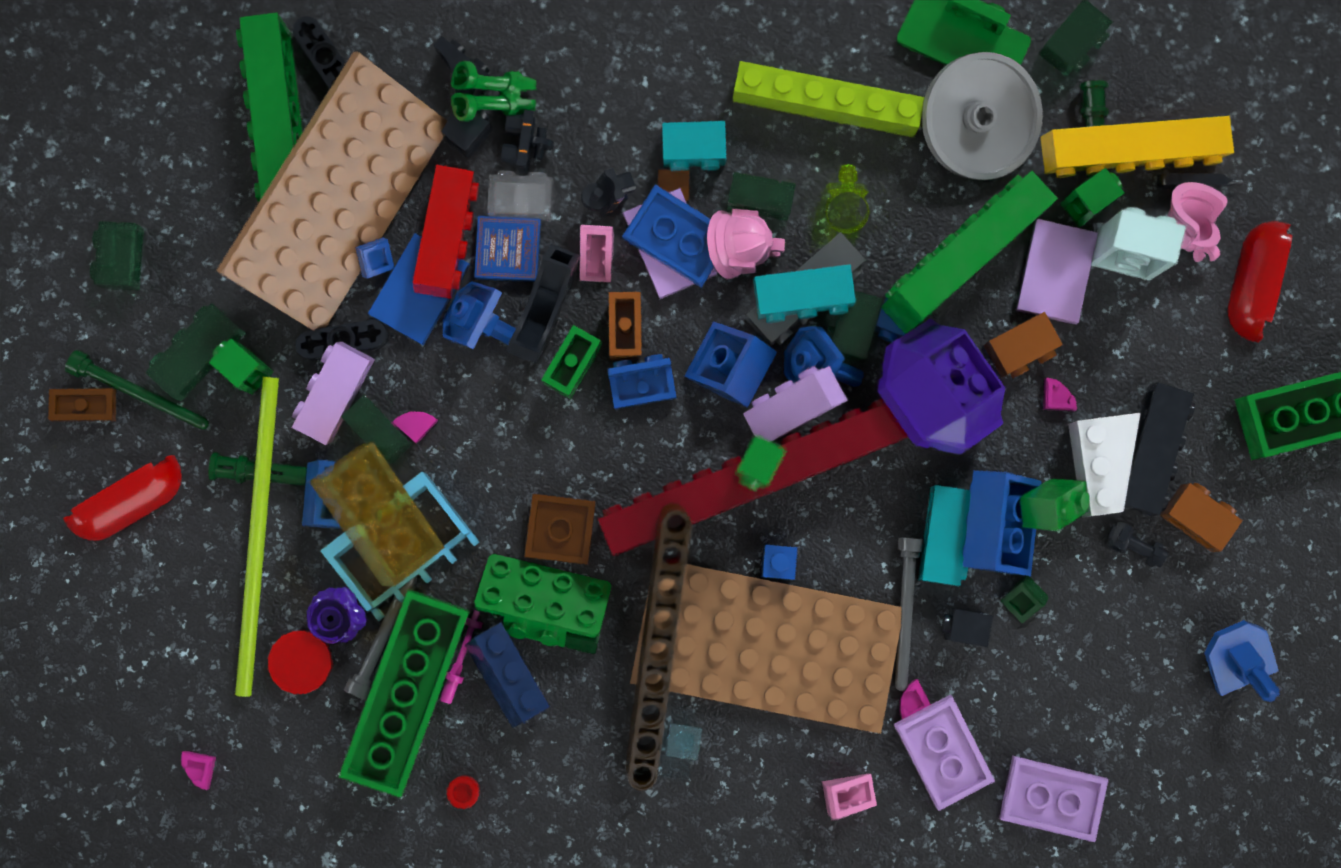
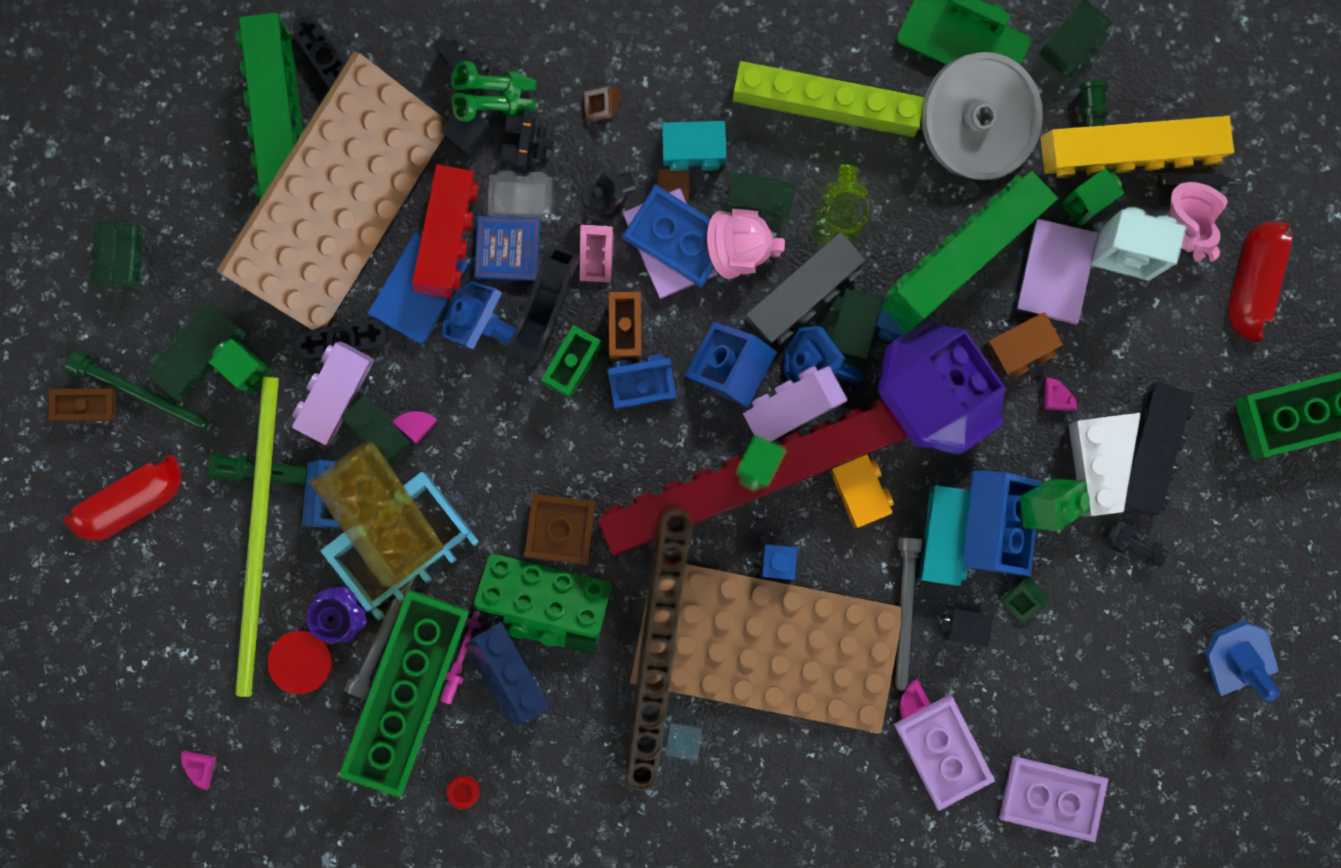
blue tile [355,238,395,279] -> none
teal brick [753,264,856,323] -> none
bright pink slope [822,774,877,820] -> none
dark orange brick [1160,482,1243,552] -> none
none -> reddish brown slope [584,86,621,123]
none -> light orange brick [829,454,894,529]

